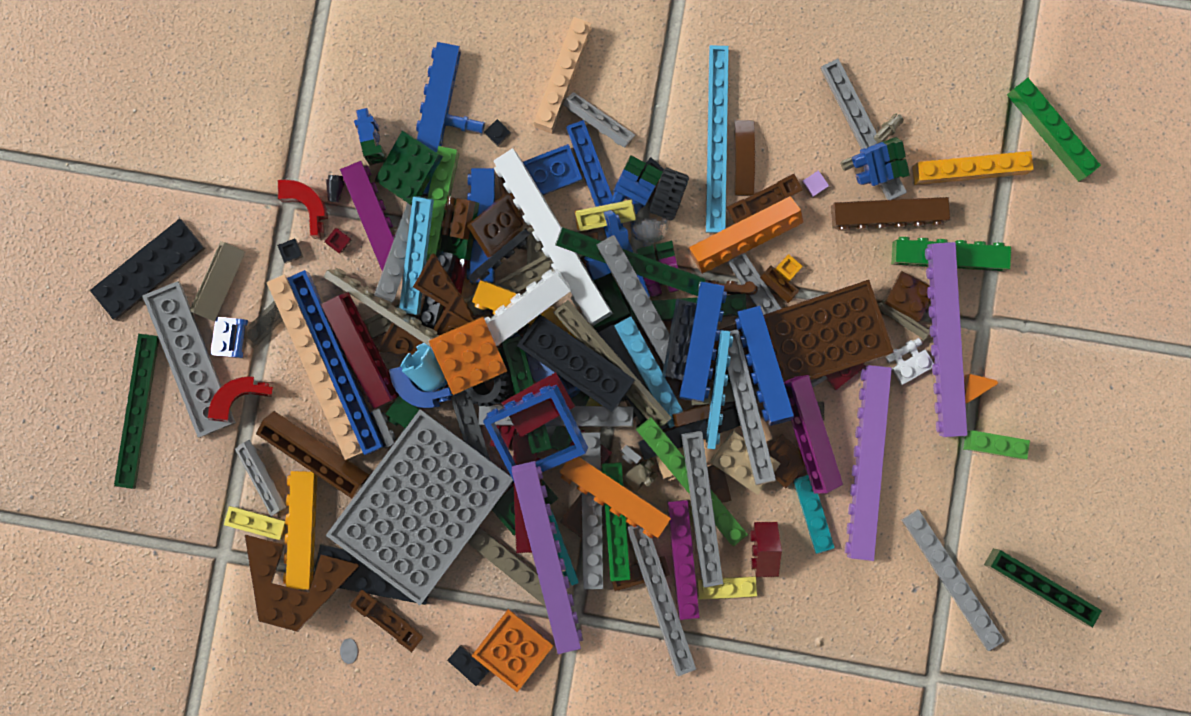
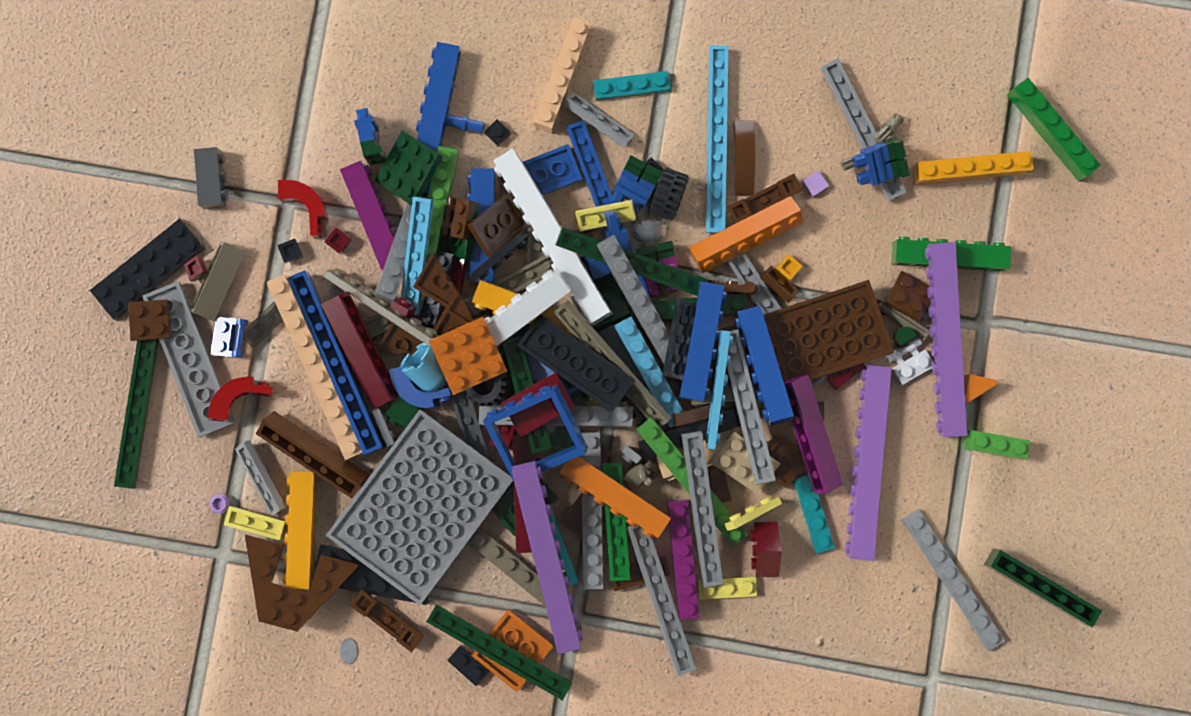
black cone [326,175,345,202] -> none
reddish brown brick [831,197,950,231] -> none
none -> reddish brown plate [128,299,171,342]
none -> dark red plate [183,255,208,282]
none -> dark grey brick [194,147,228,209]
none -> lavender plate [210,494,230,513]
none -> dark red plate [390,298,417,317]
none -> dark green plate [426,604,572,701]
none -> teal plate [593,71,670,101]
none -> light yellow plate [724,496,782,531]
none -> dark green brick [892,327,917,347]

